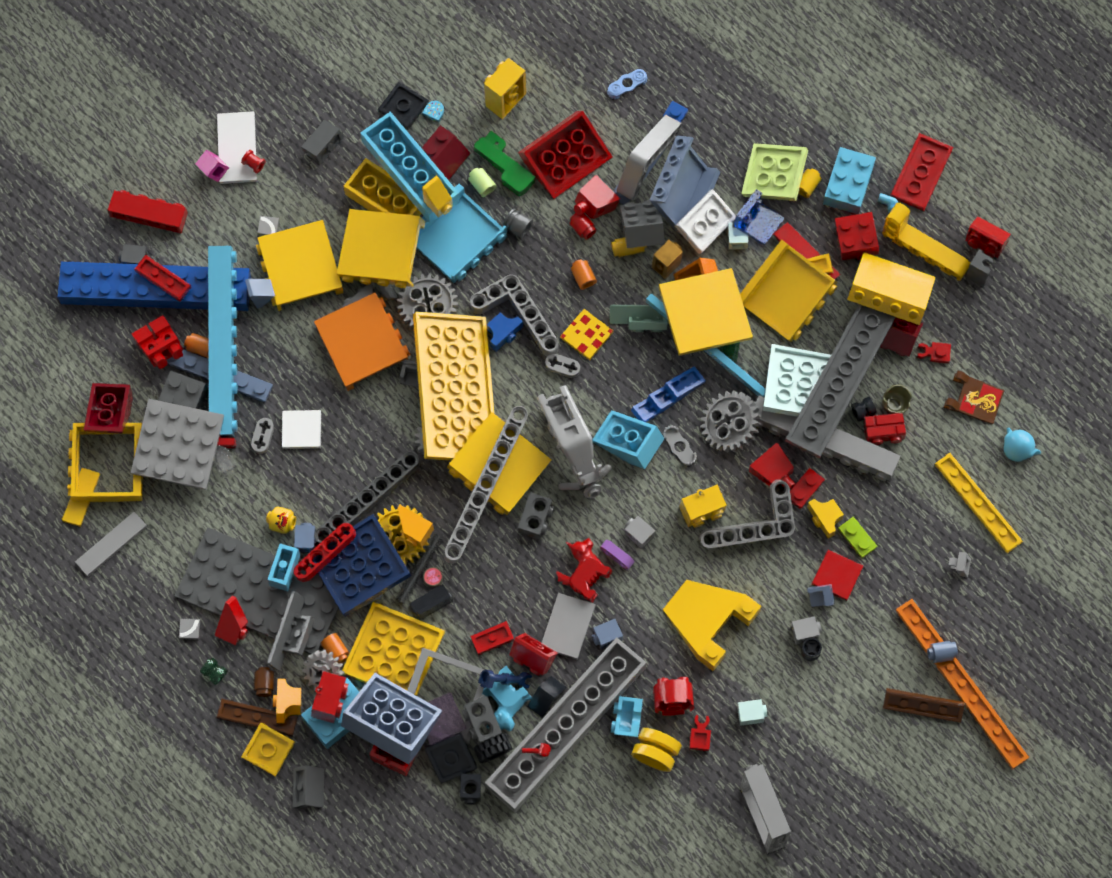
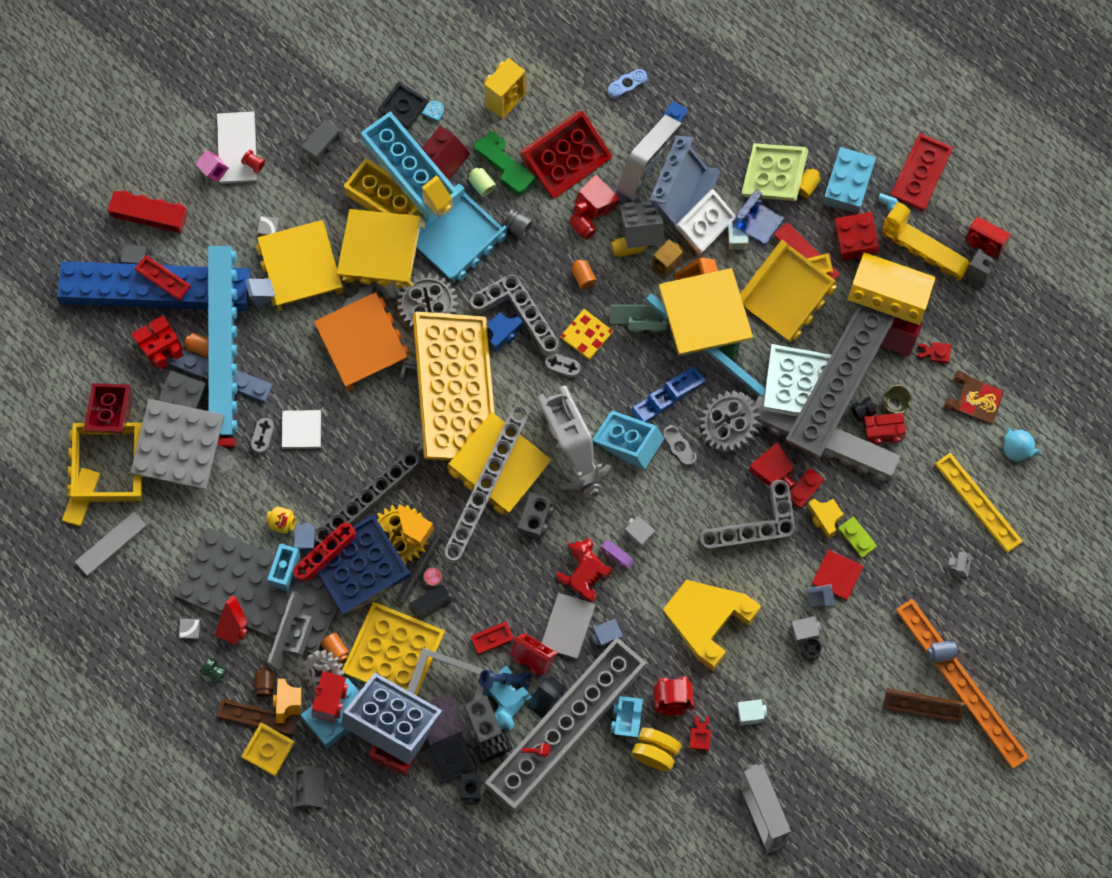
yellow brick [679,484,727,528] -> none

